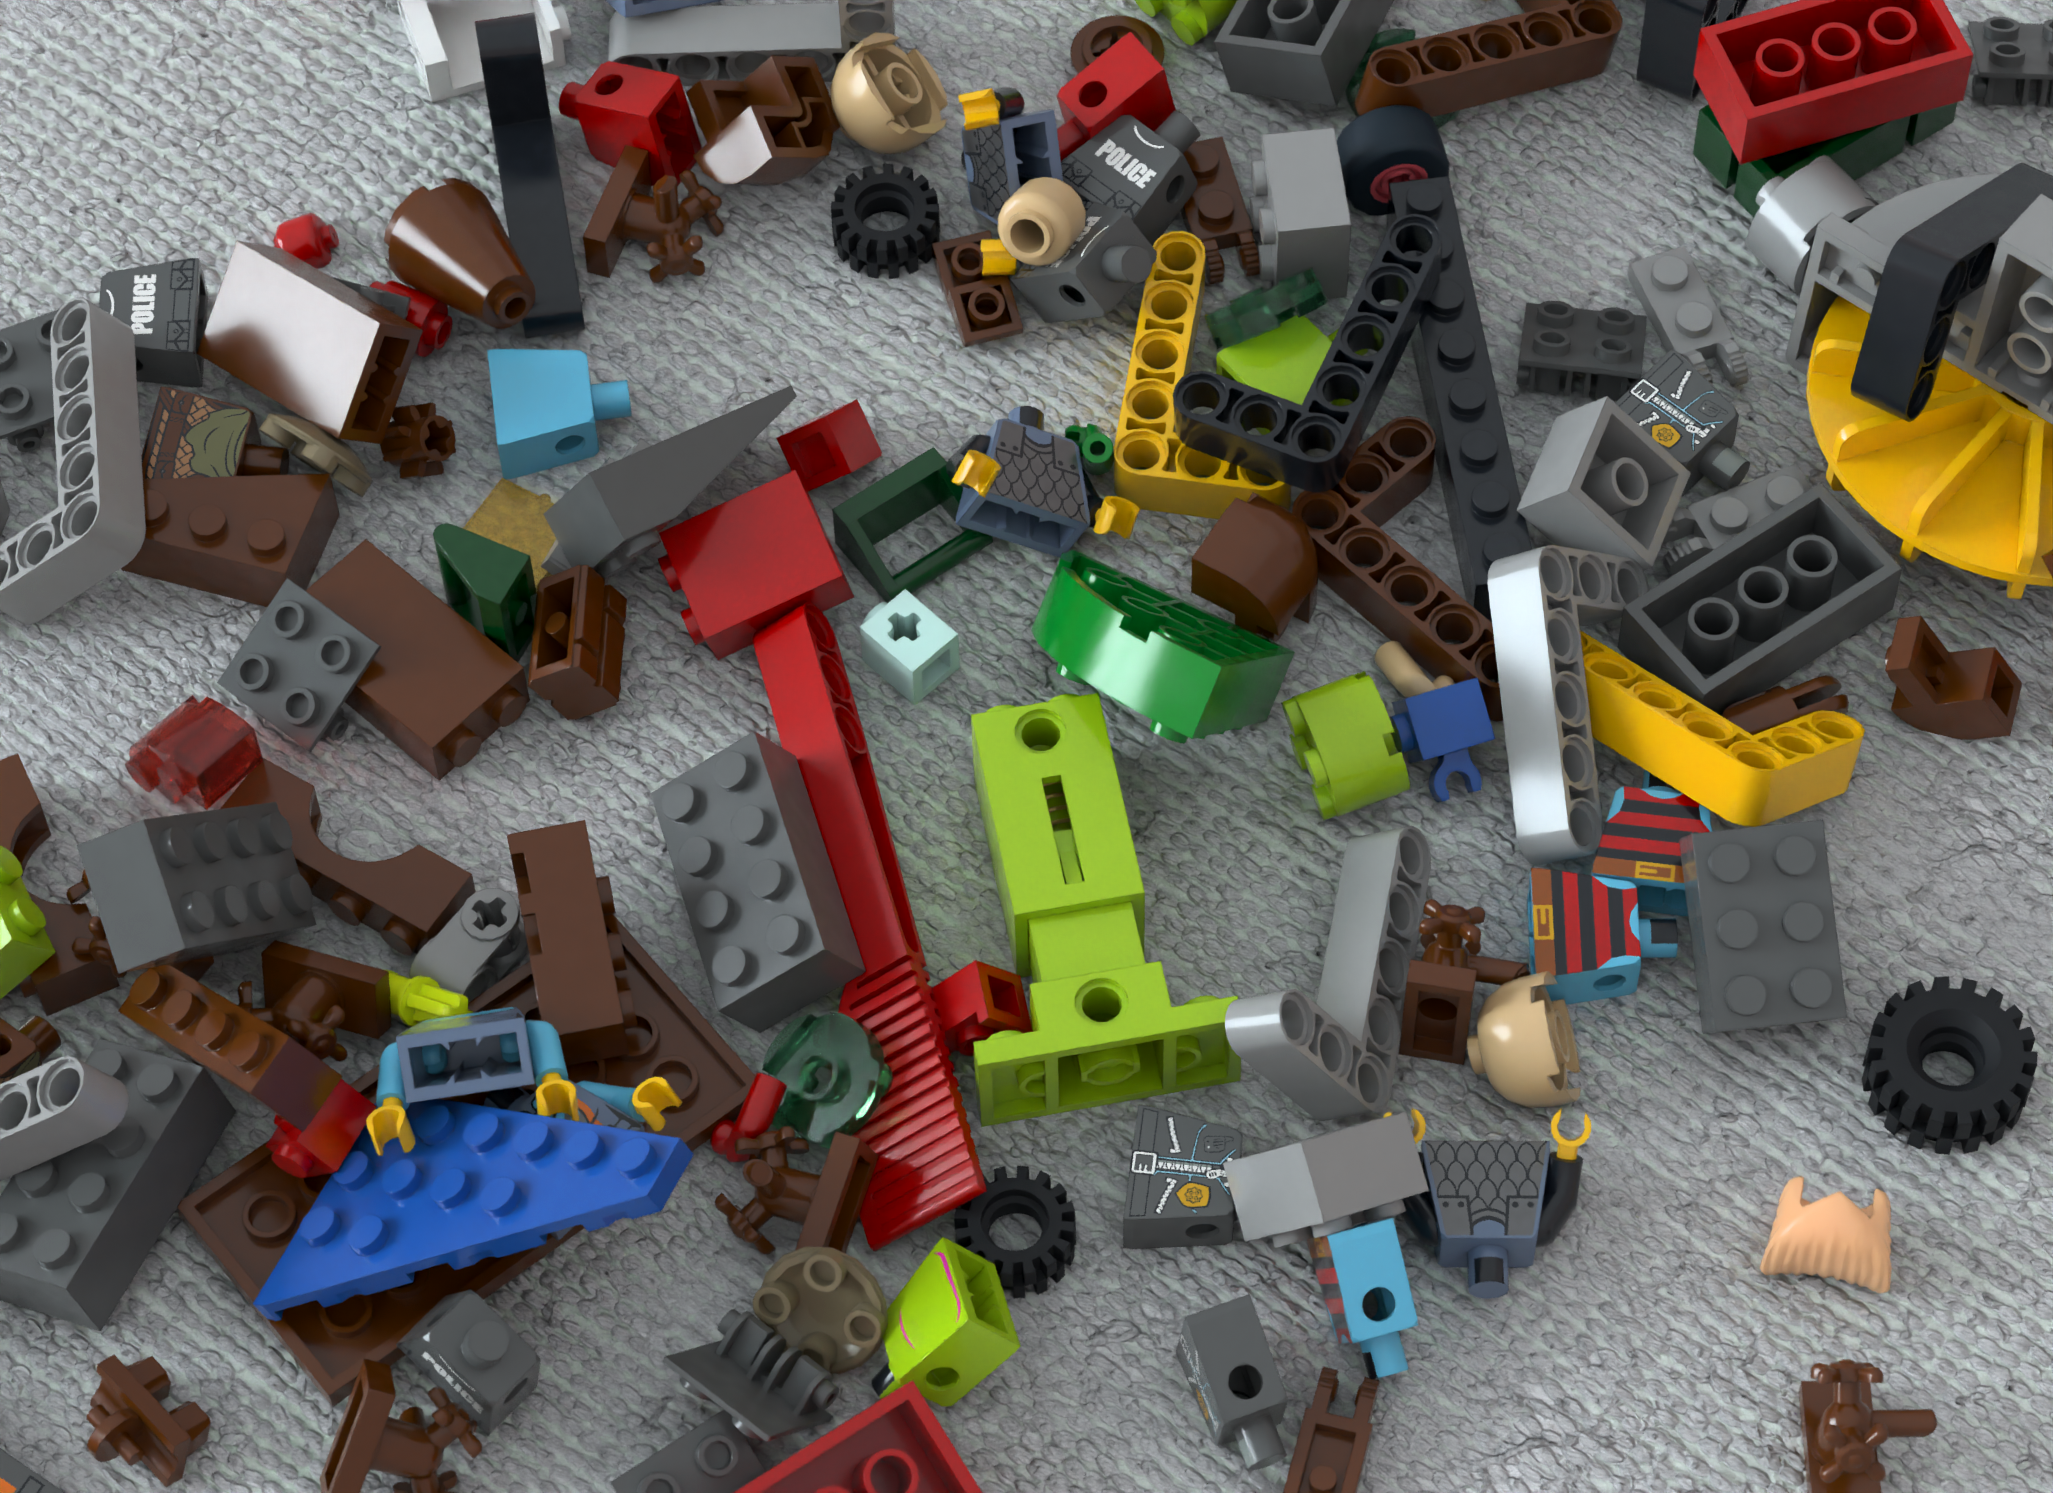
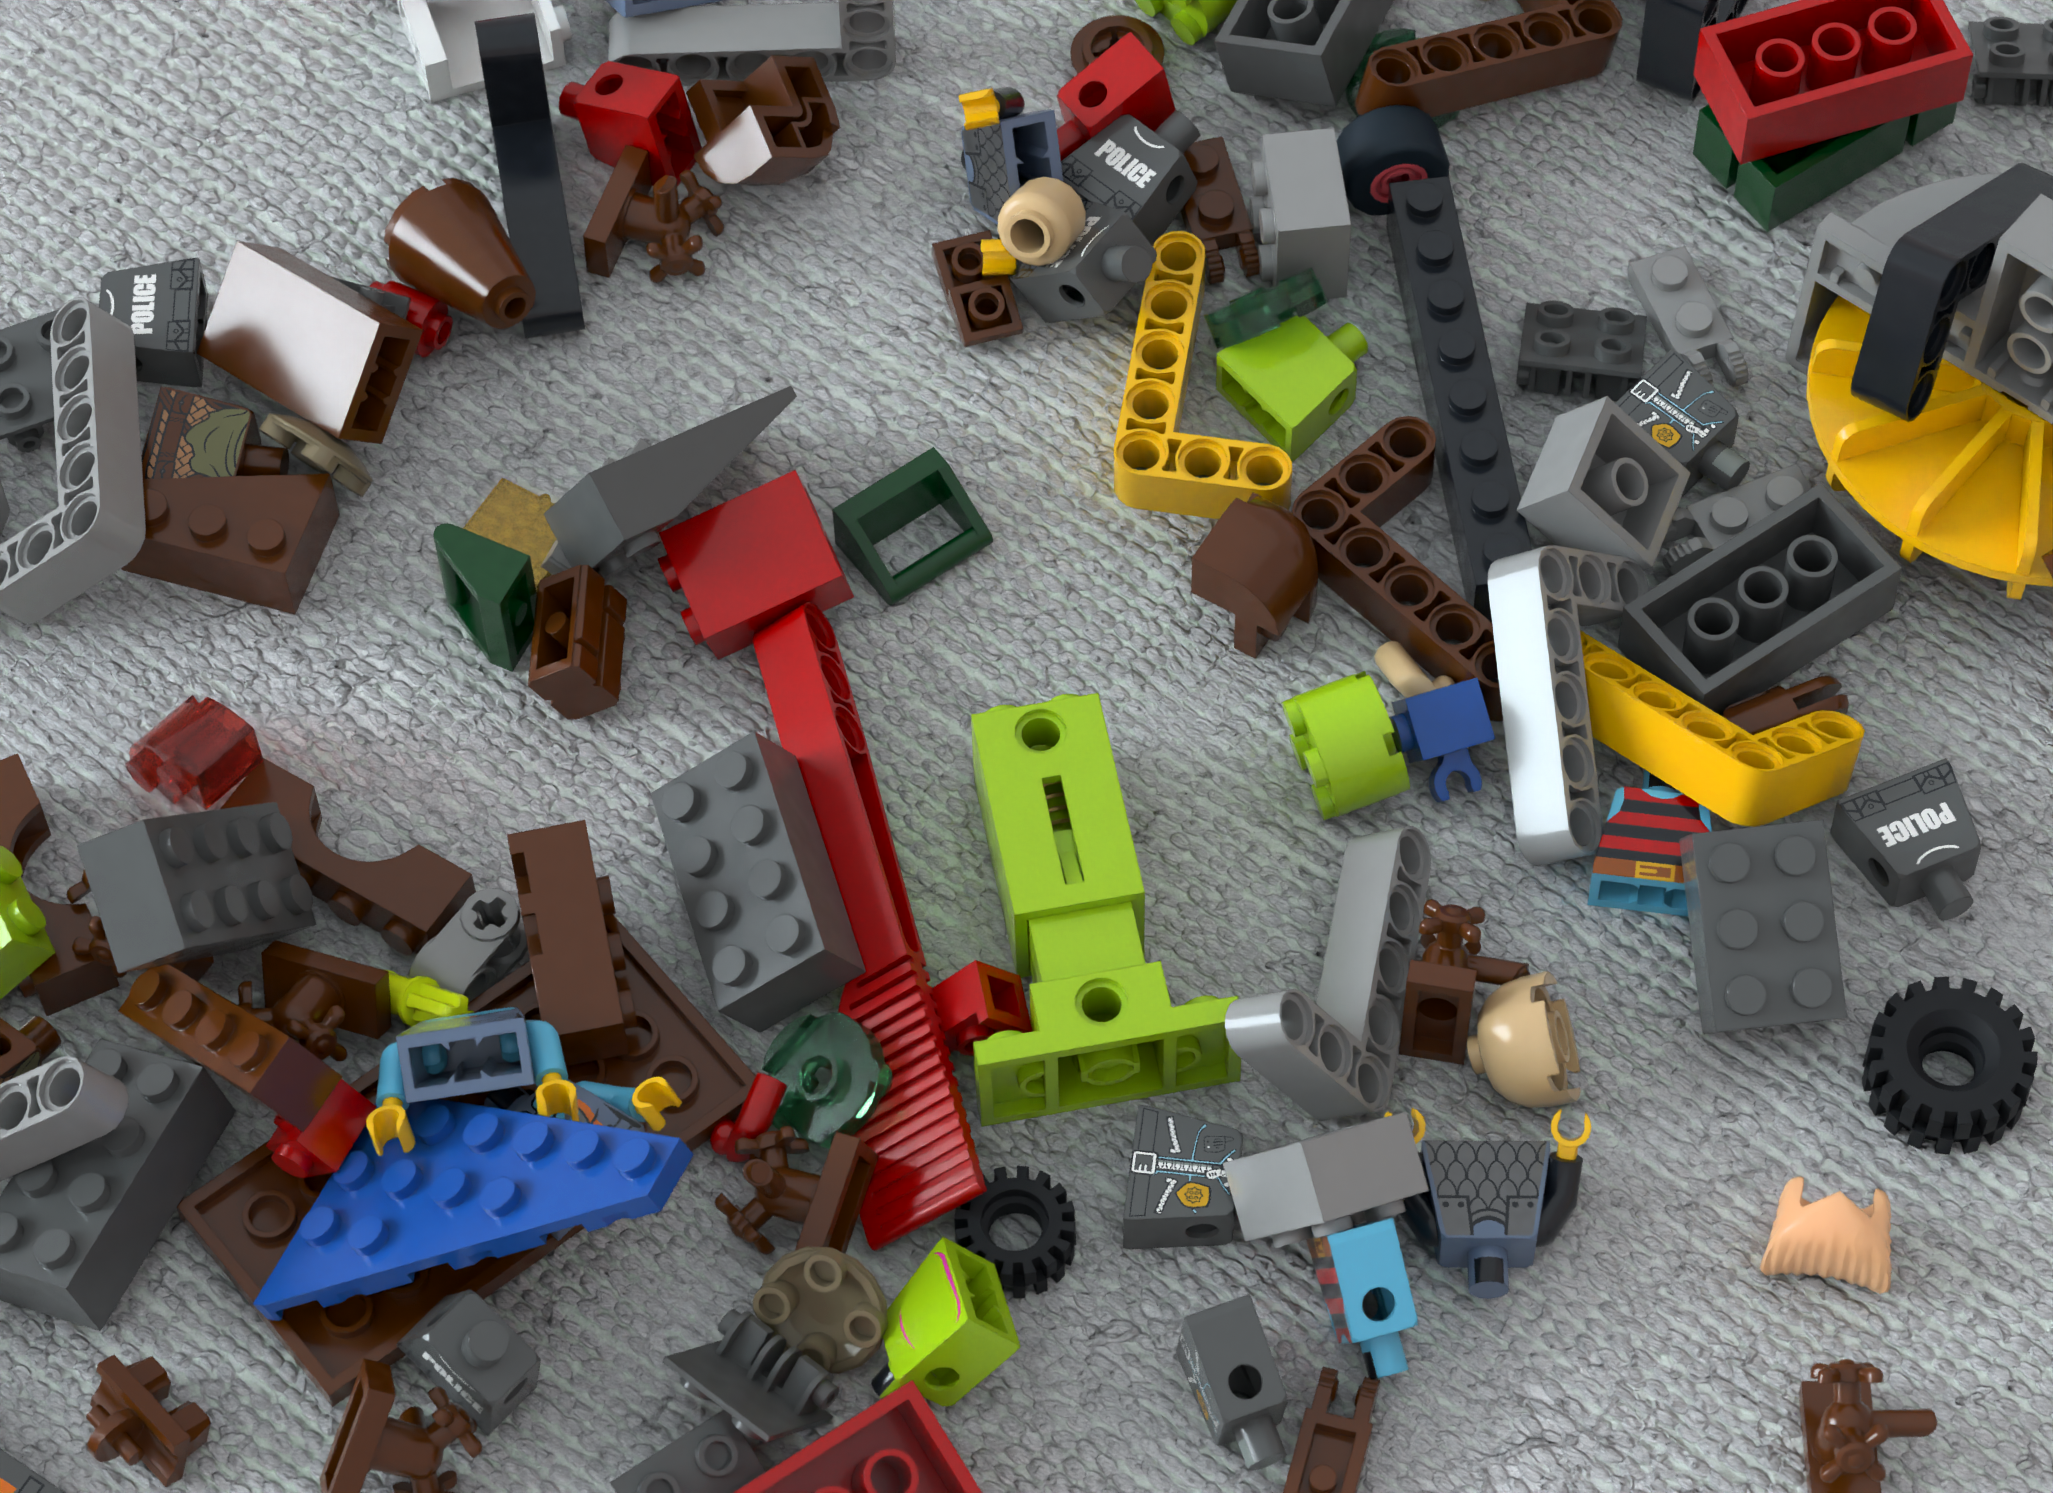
dark grey hinge [217,578,381,752] -> none
red piece [274,213,339,269] -> none
reddish brown brick [305,539,530,781] -> none
reddish brown gear [380,403,456,479] -> none
medium azure torso [487,349,632,480] -> none
red panel [776,399,882,491] -> none
tan cylinder [830,32,948,154] -> none
black tyre [831,164,940,279] -> none
light aqua brick [860,589,960,705] -> none
torso [946,406,1140,558] -> none
green brick [1031,550,1295,744] -> none
green arm [1065,423,1114,475] -> none
black beam [1173,214,1442,493] -> none
torso [1527,868,1678,1005] -> none
light grey brick [1745,155,1879,295] -> none
reddish brown brick [1885,616,2022,740] -> none
none -> dark grey torso [1830,758,1981,920]

